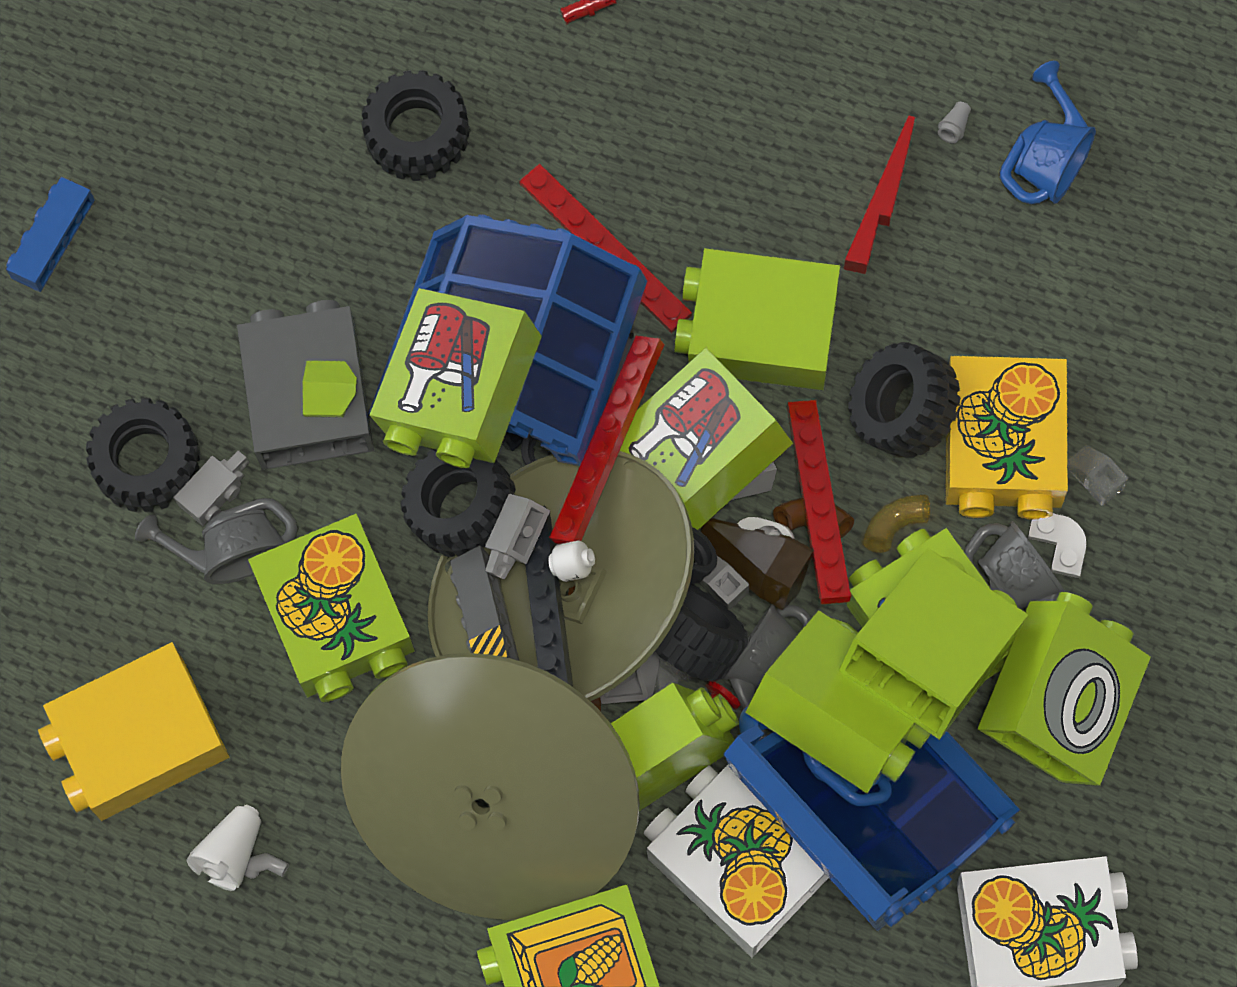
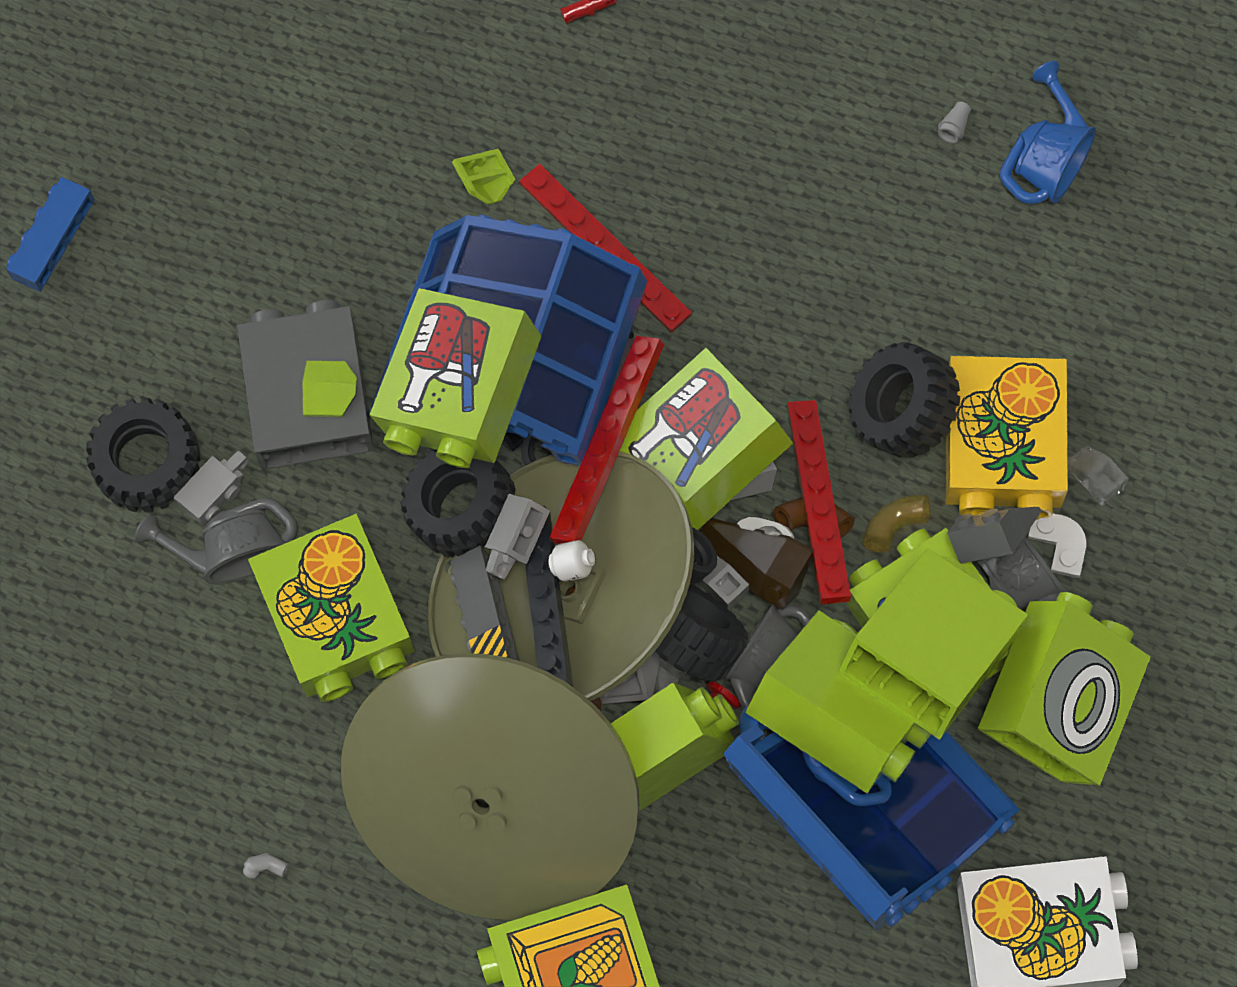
yellow brick [38,642,230,821] -> none
white cone [187,805,261,891] -> none
black tyre [362,70,469,181] -> none
brick [644,764,829,958] -> none
lime brick [675,248,840,390] -> none
red slope [844,116,915,274] -> none
none -> lime slope [452,149,515,205]
none -> dark grey slope [947,507,1042,563]

